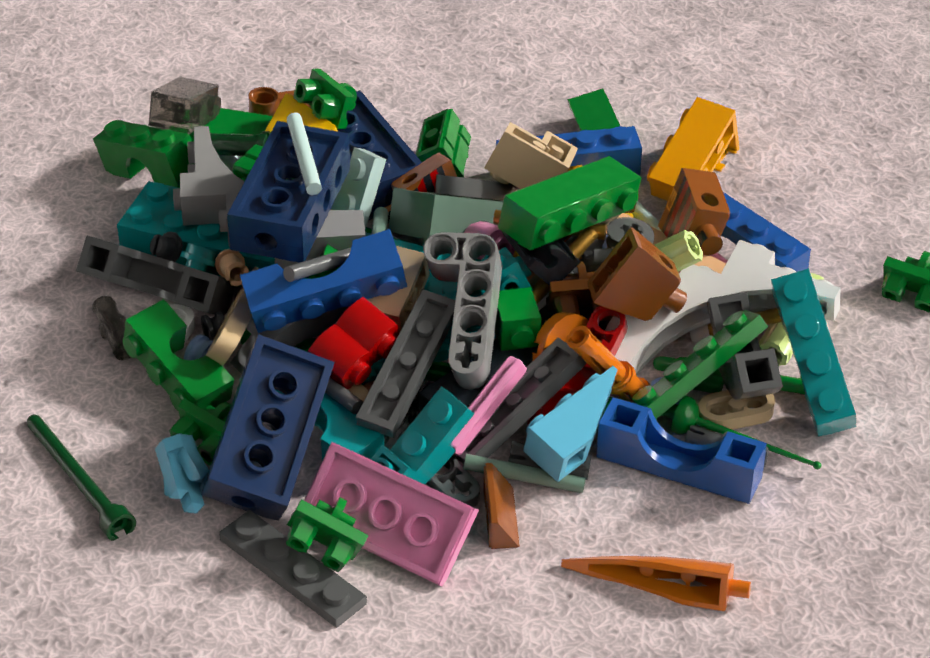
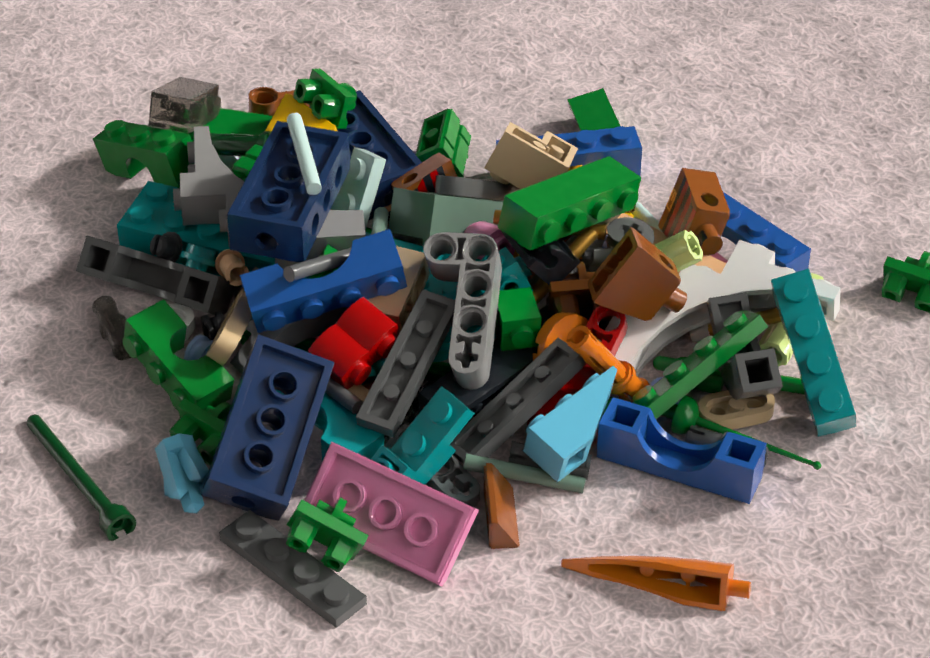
bright pink axle [450,356,527,456] -> none
light orange wedge [647,97,739,201] -> none

